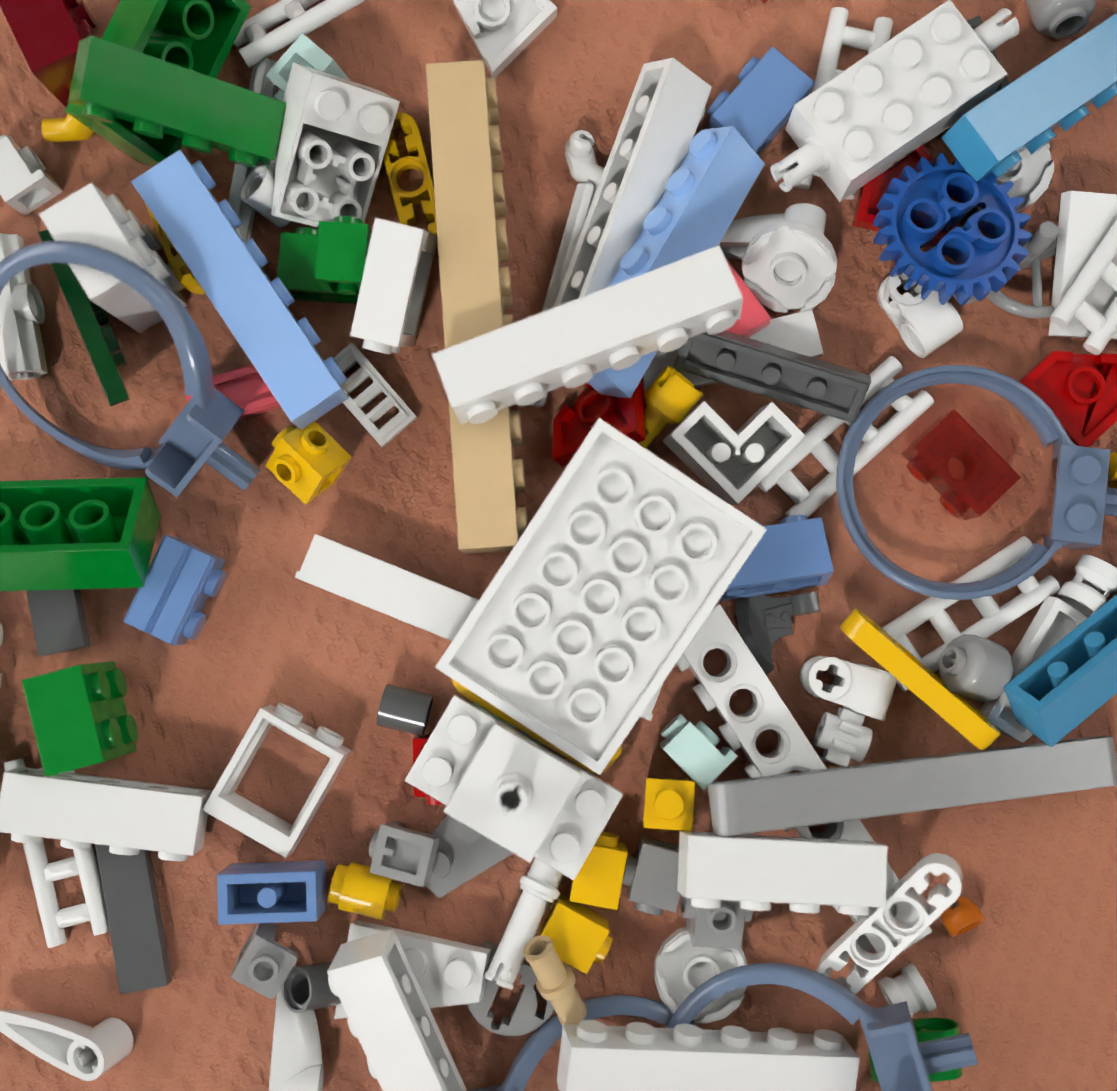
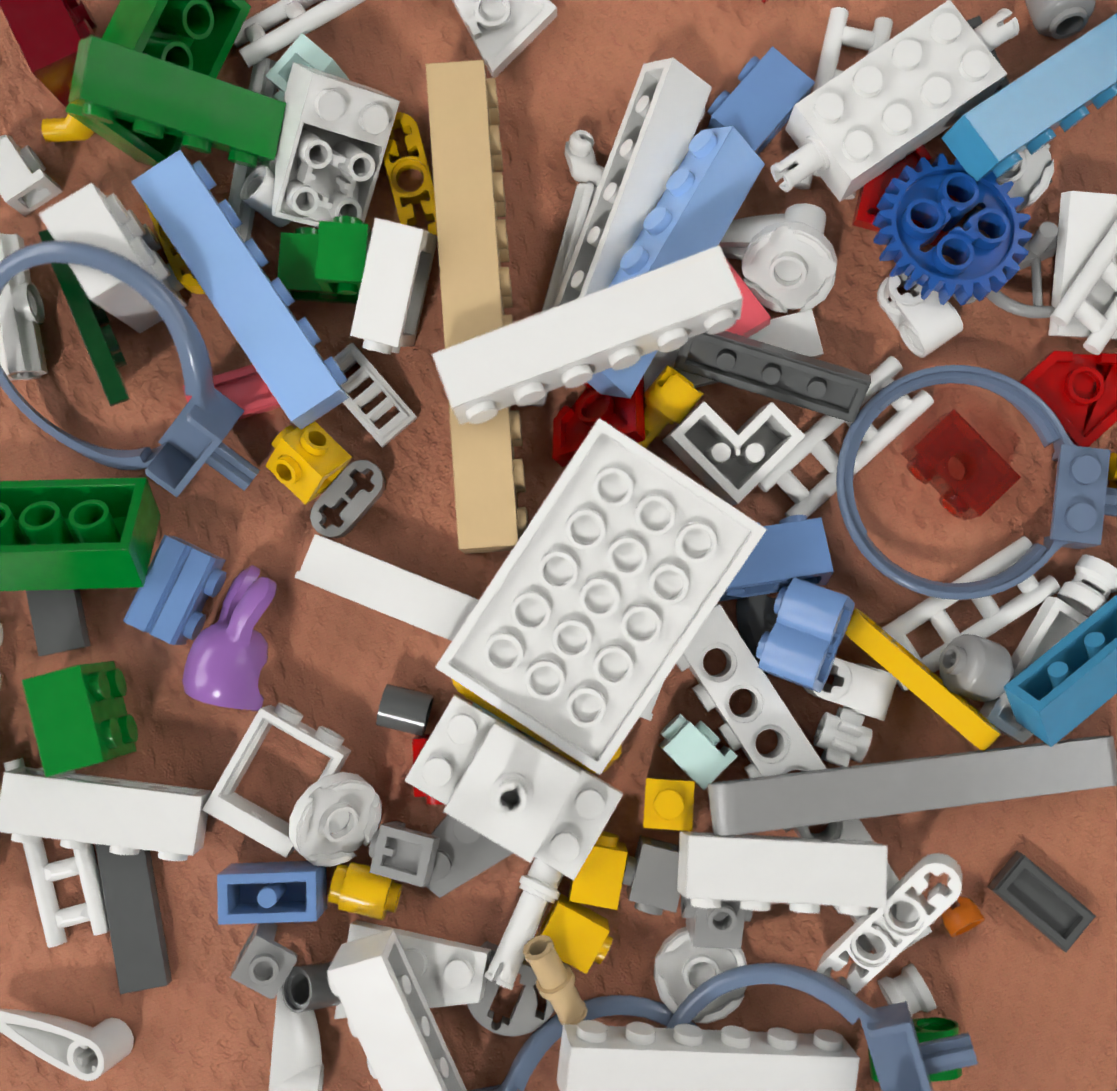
none -> medium lavender piece [183,565,277,712]
none -> white tile [289,772,382,867]
none -> light grey beam [310,460,386,538]
none -> medium blue brick [756,578,855,693]
none -> dark grey tile [987,851,1096,952]

